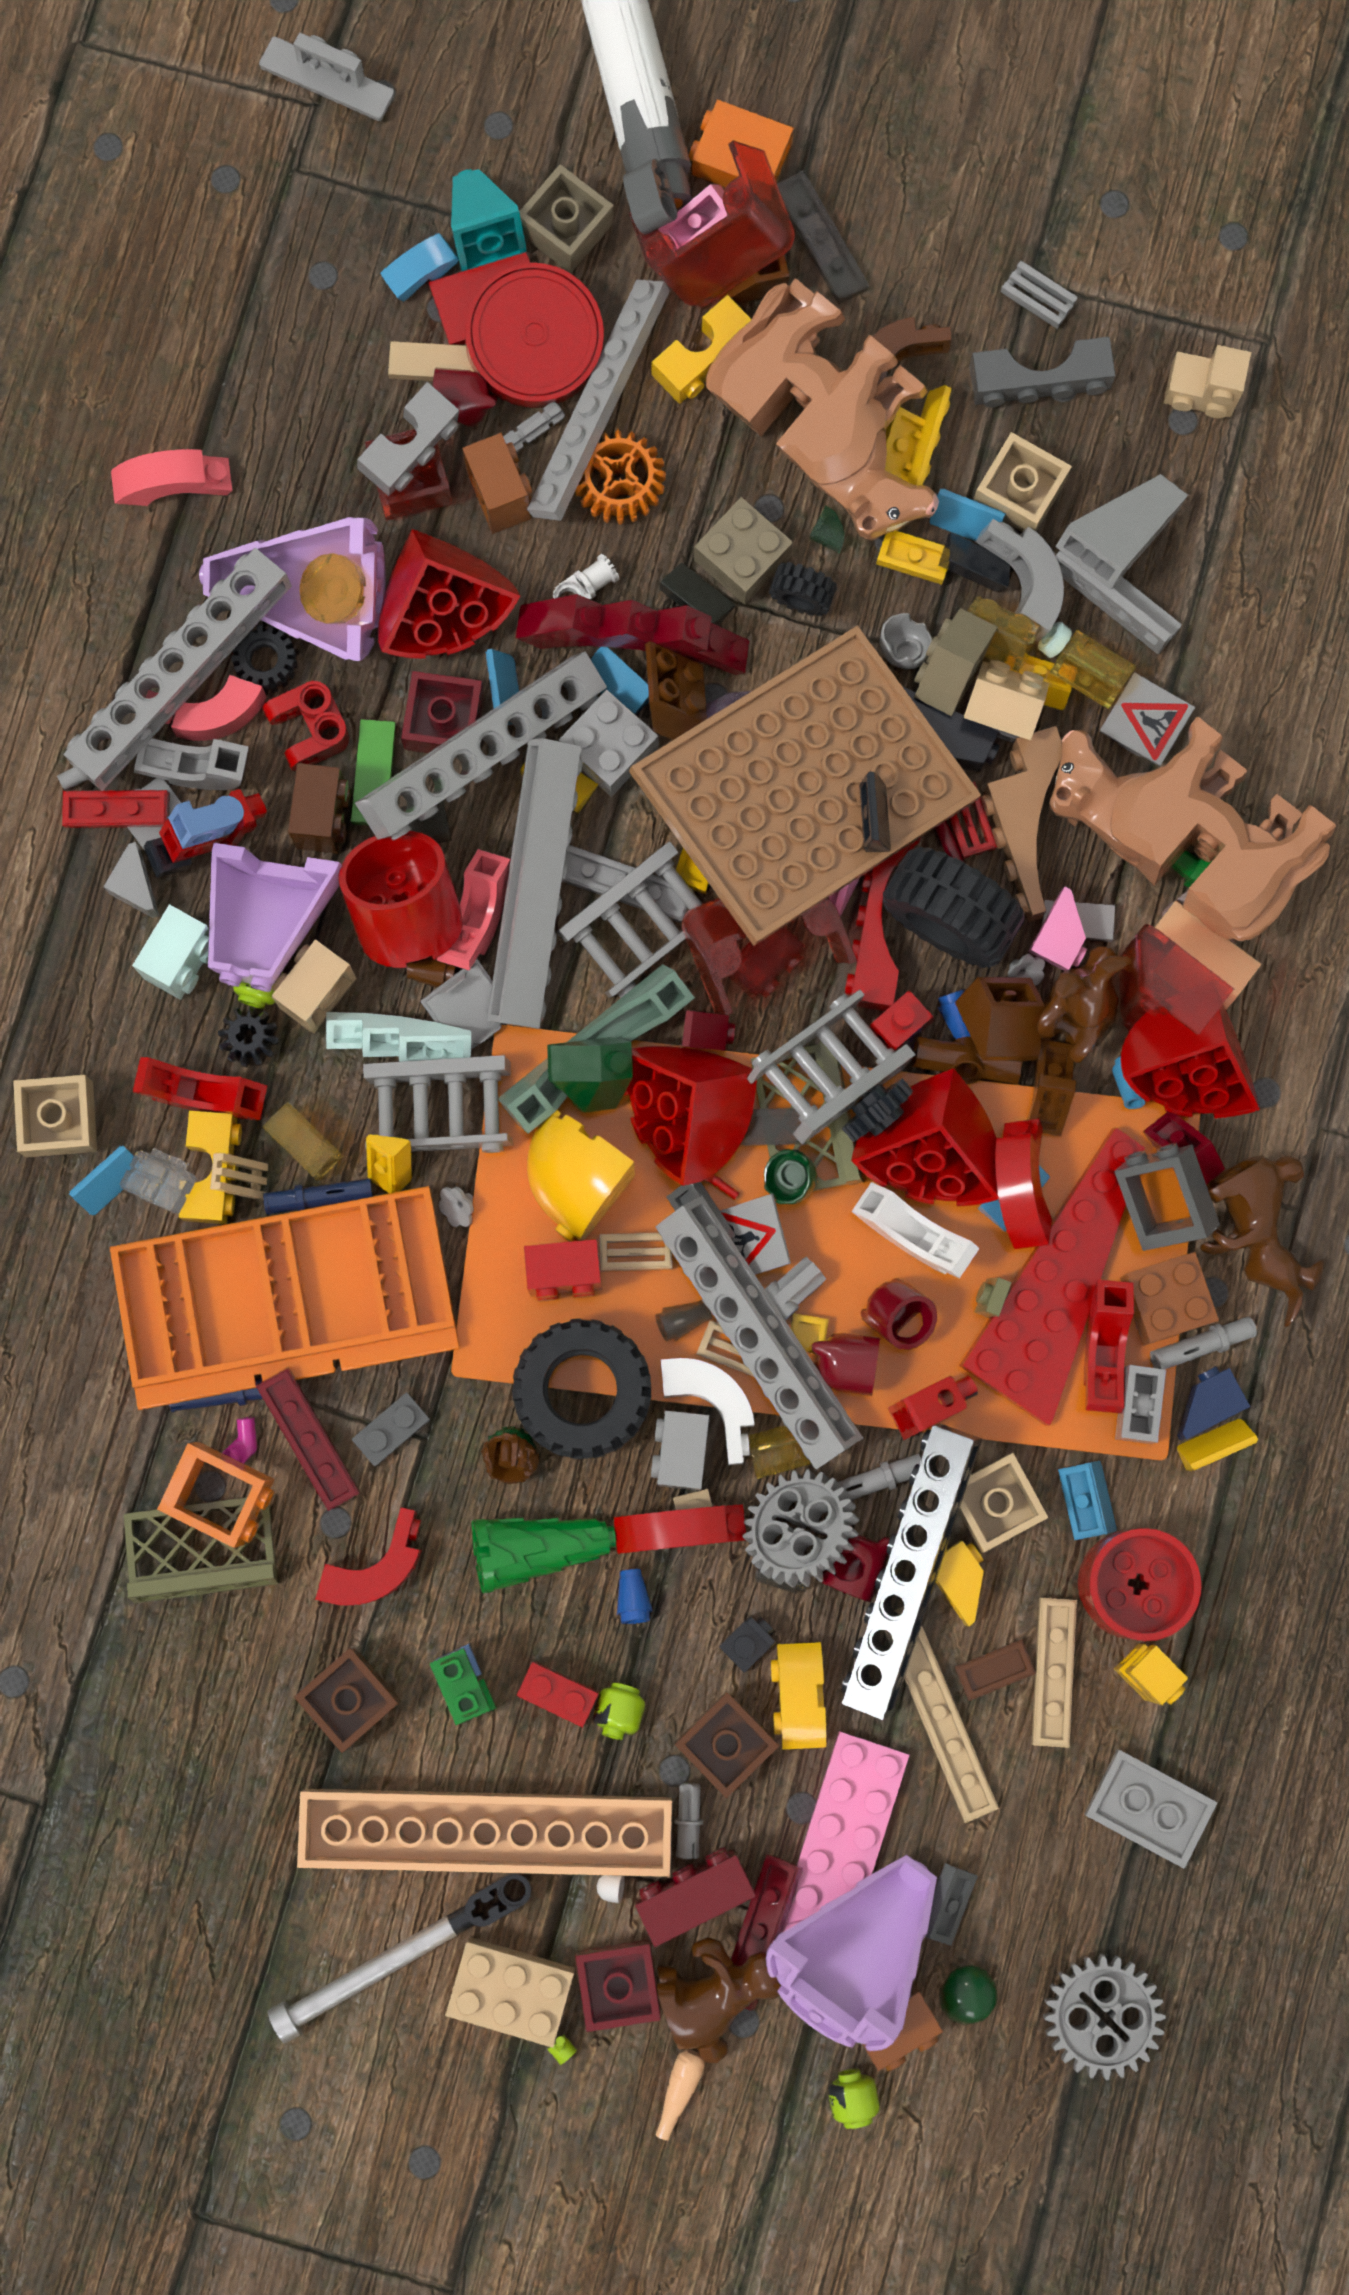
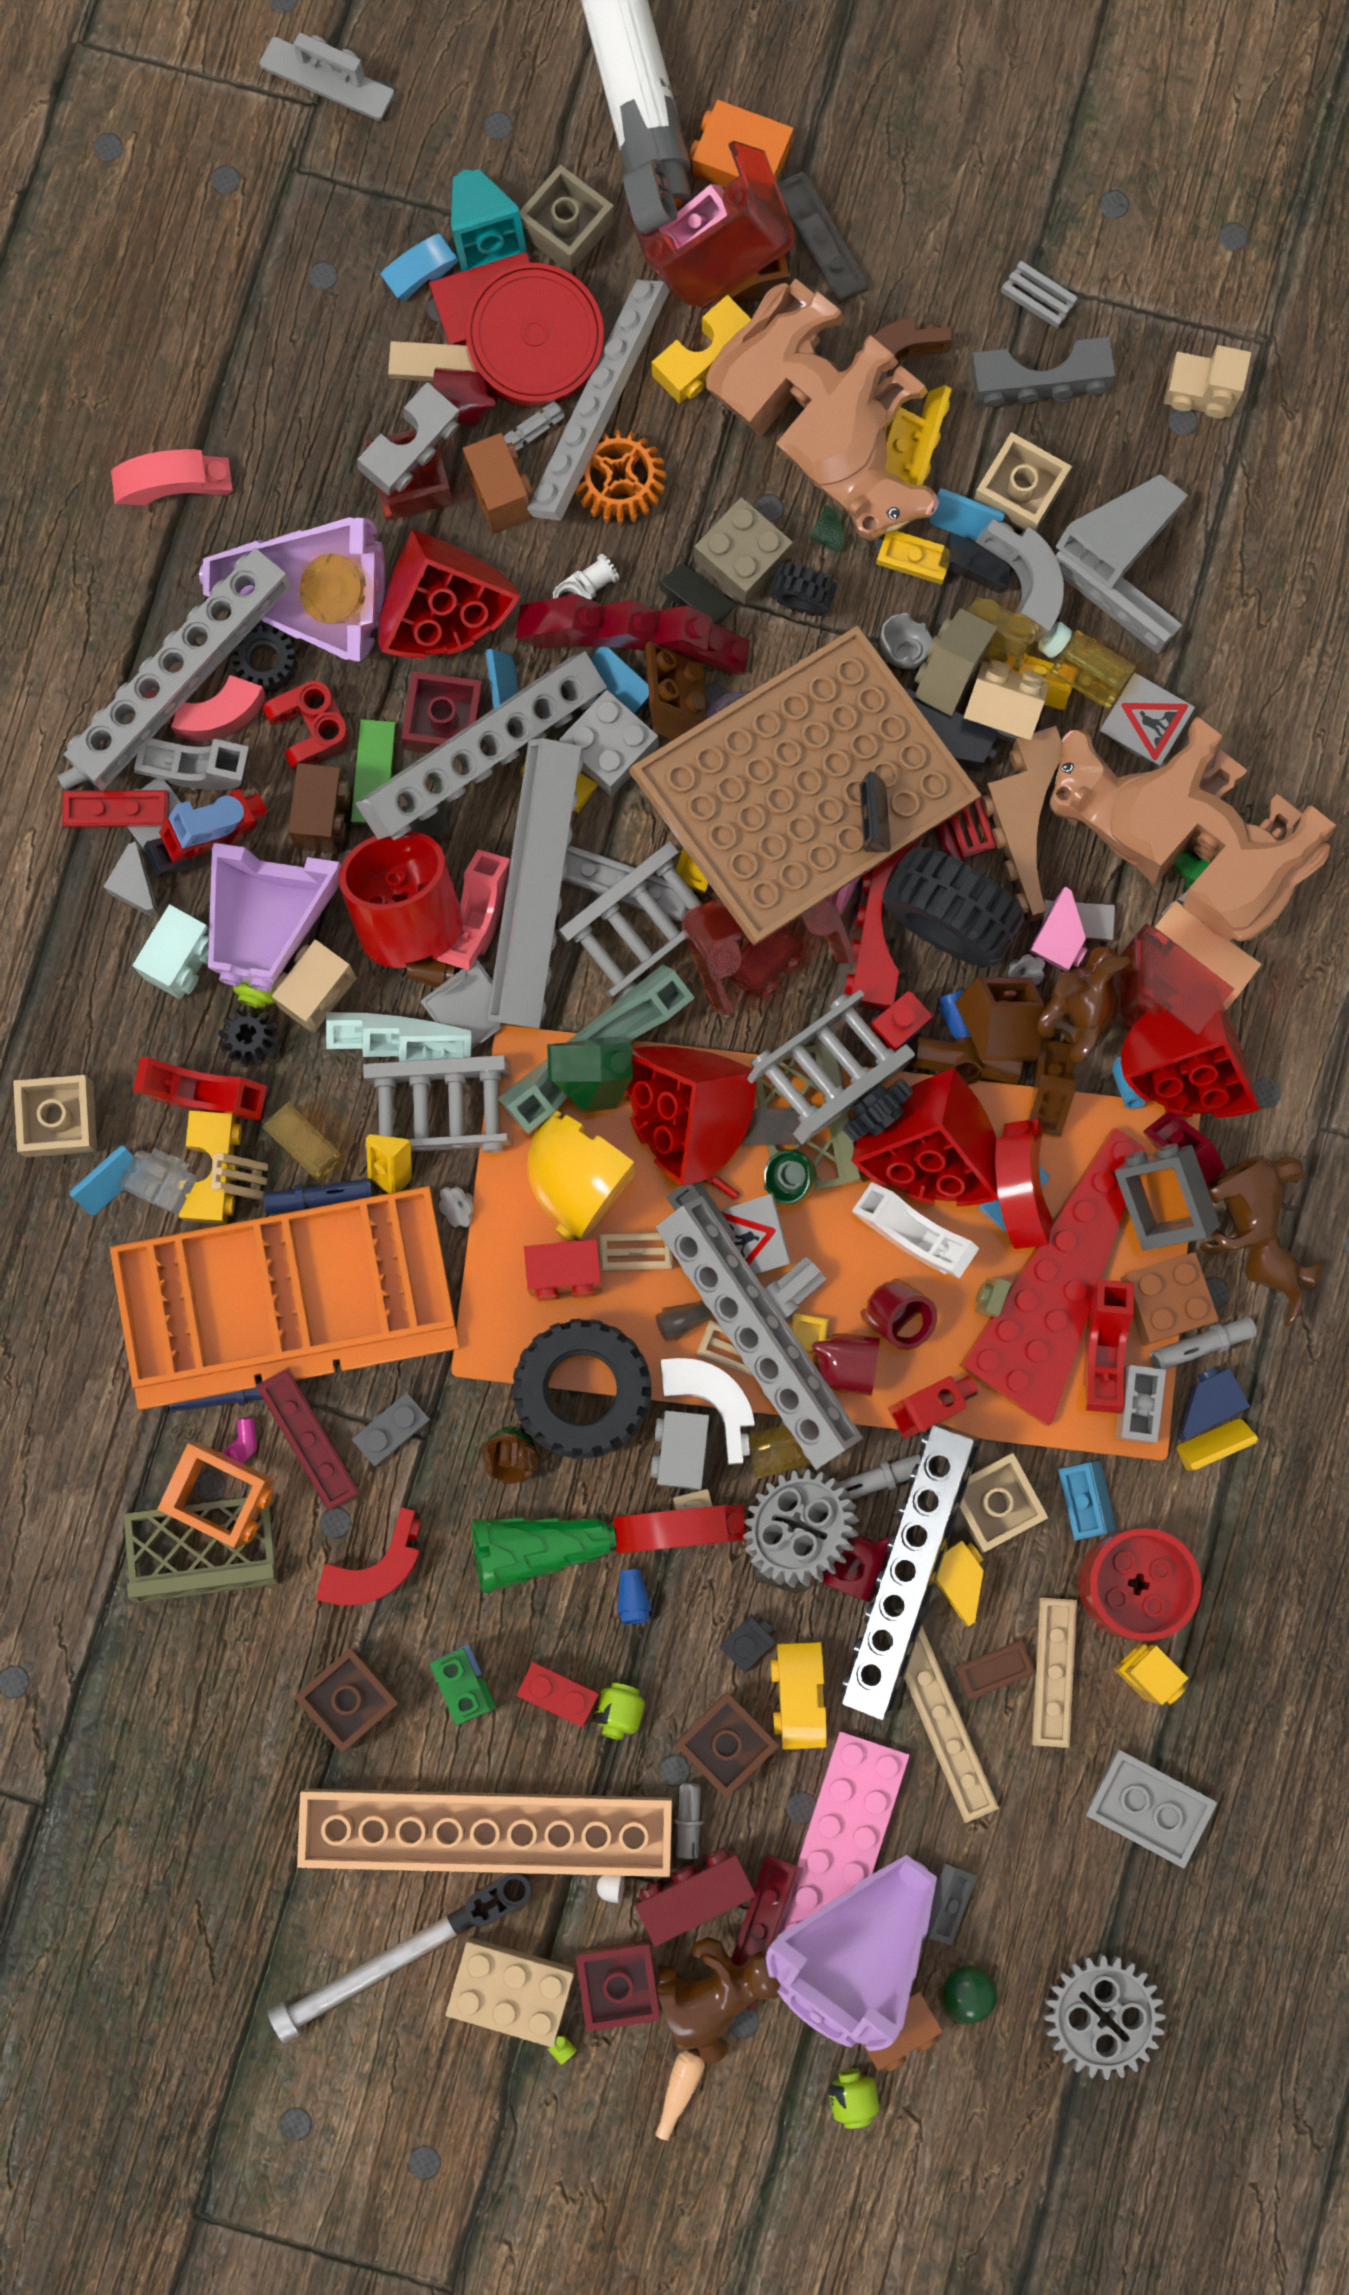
dark red slope [682,1010,735,1051] -> none

